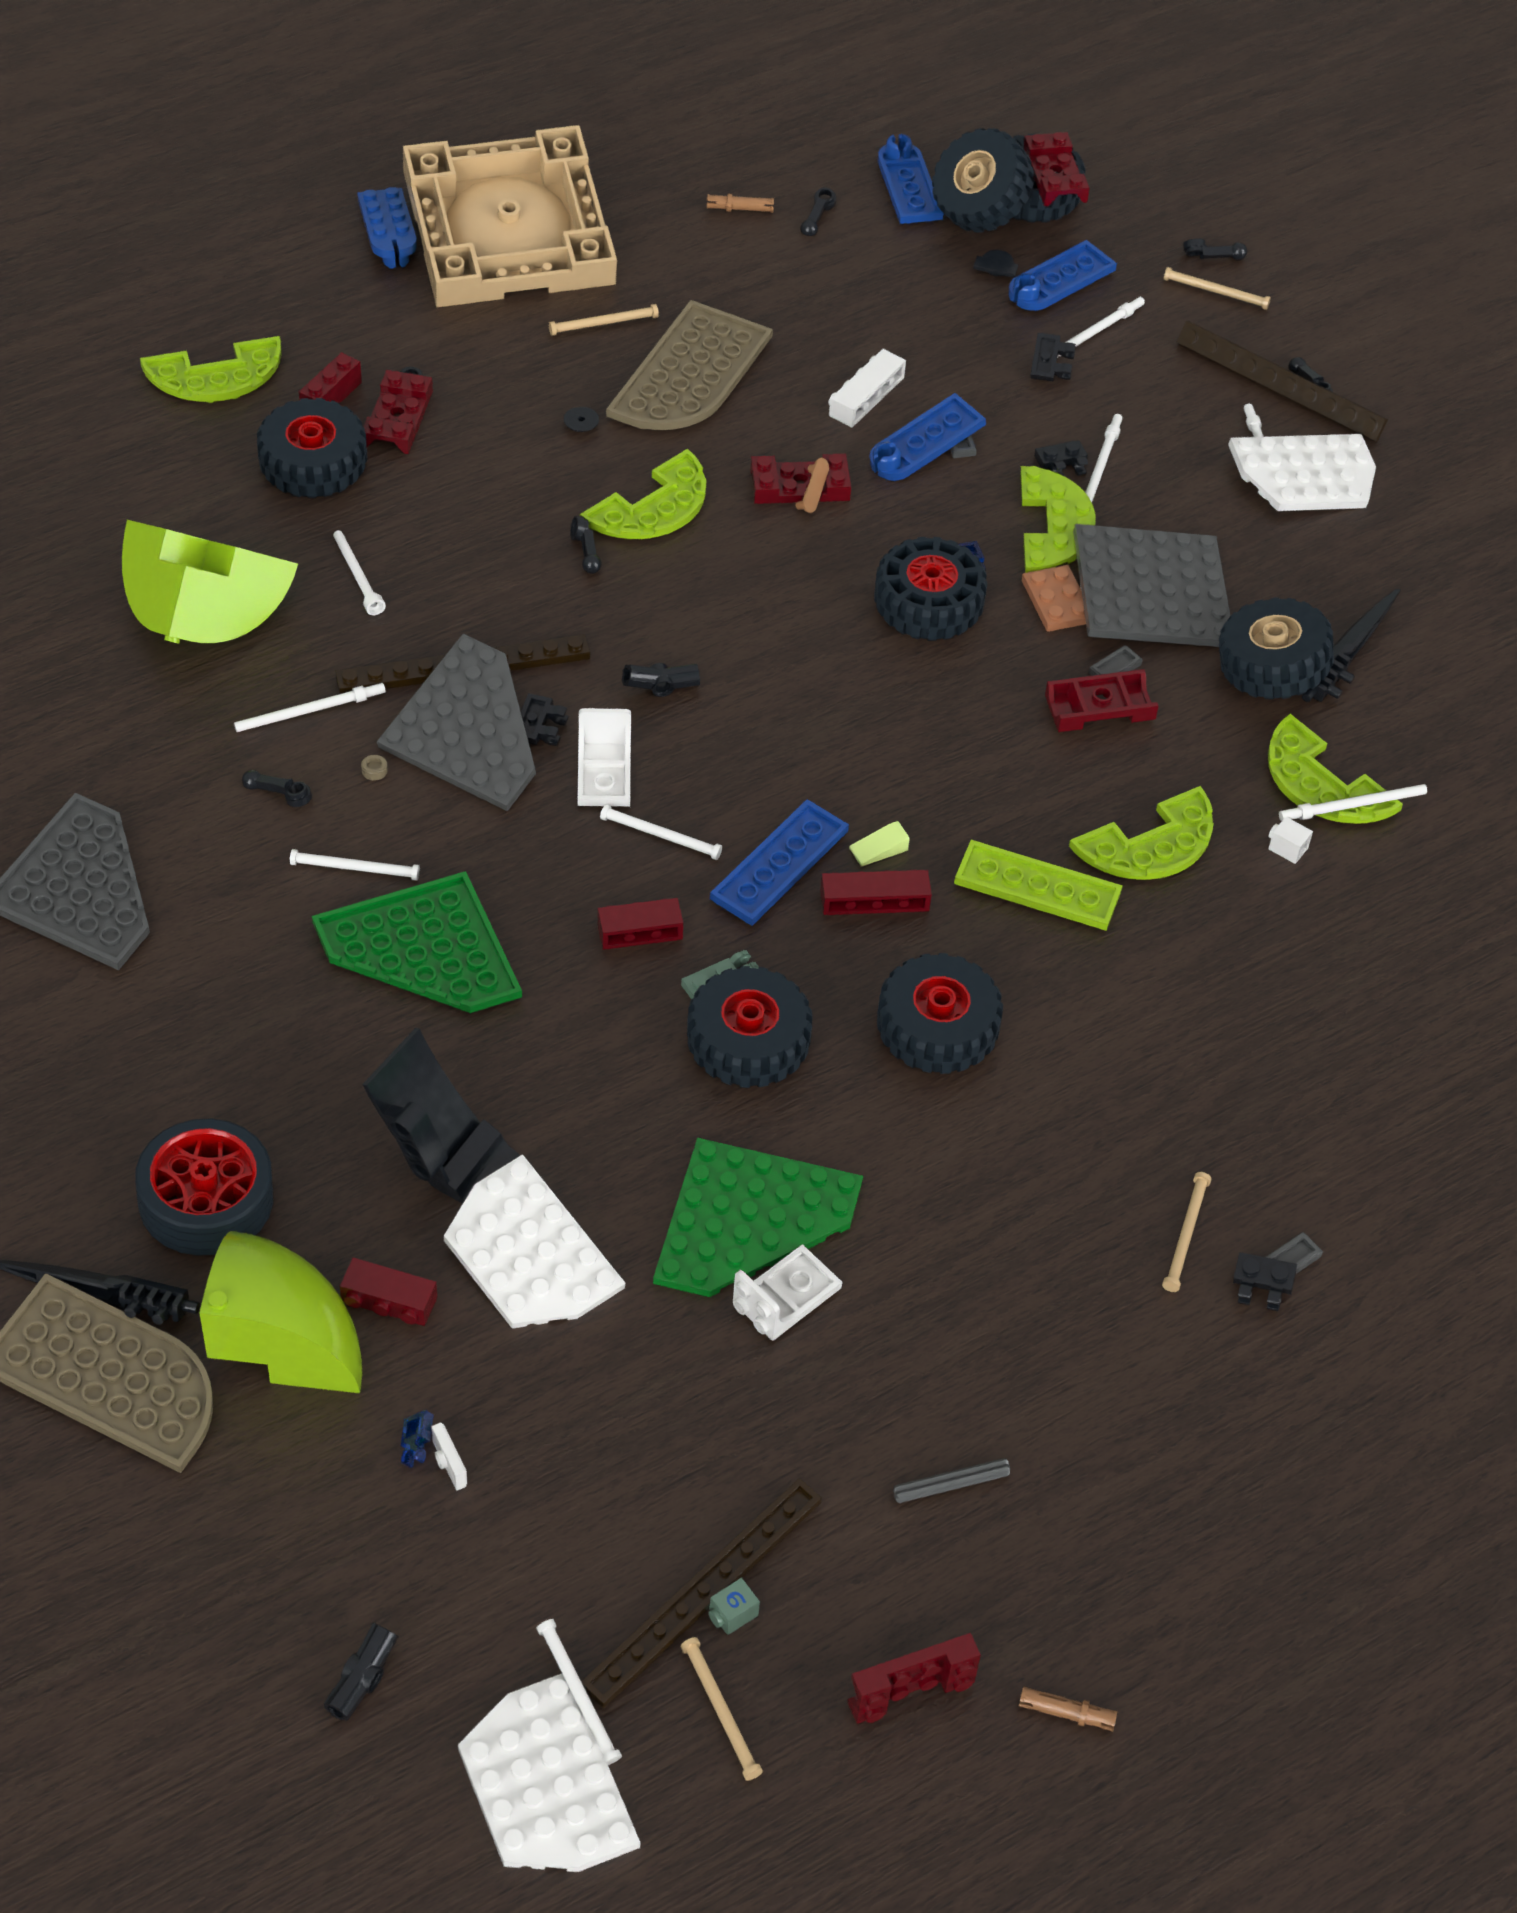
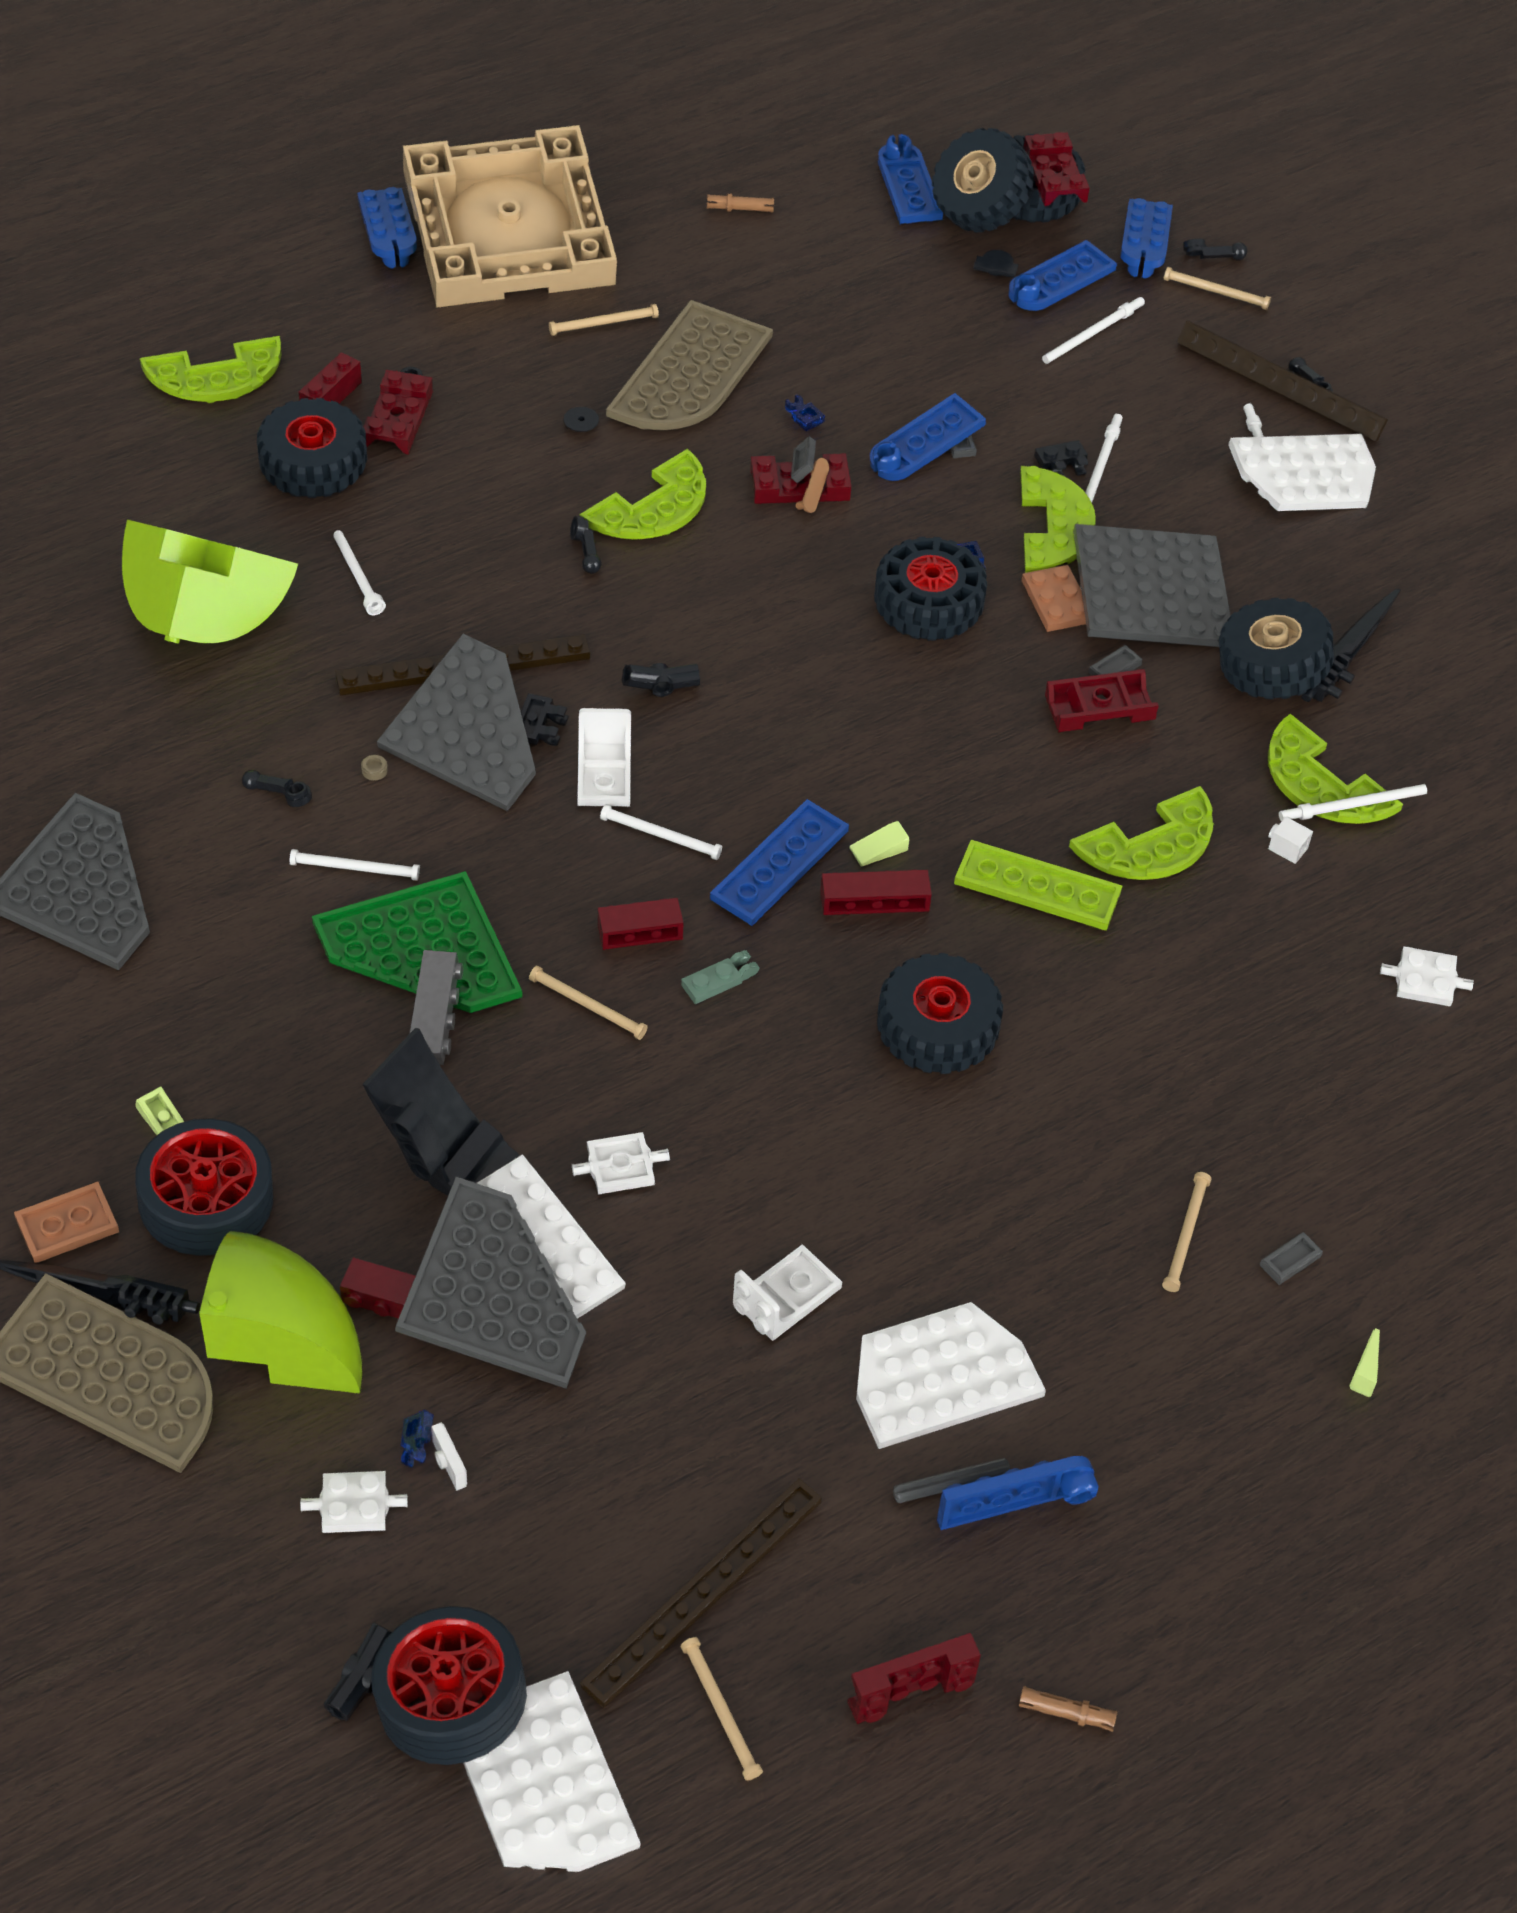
white bar [234,683,386,732] -> none
white bar [536,1619,622,1765] -> none
green plate [653,1138,863,1297] -> none
black wheel [687,966,813,1088] -> none
sand green brick [708,1578,760,1635] -> none
black piece [800,187,836,236] -> none
white brick [829,349,906,427] -> none
black plate [1030,333,1076,381] -> none
black plate [1233,1252,1297,1311] -> none
none -> nougat plate [14,1182,119,1263]
none -> yellowish green slope [135,1087,184,1135]
none -> white plate [301,1471,407,1533]
none -> wheel [371,1606,527,1765]
none -> dark grey plate [395,1177,586,1389]
none -> flat silver brick [410,950,463,1065]
none -> tan bar [529,966,648,1040]
none -> white plate [572,1132,670,1194]
none -> clear blue plate [785,395,825,431]
none -> dark grey tile [791,436,816,483]
none -> white plate [856,1302,1046,1449]
none -> blue plate [937,1456,1099,1530]
none -> blue plate [1121,198,1173,279]
none -> yellowish green slope [1349,1328,1380,1397]
none -> white plate [1380,946,1474,1006]

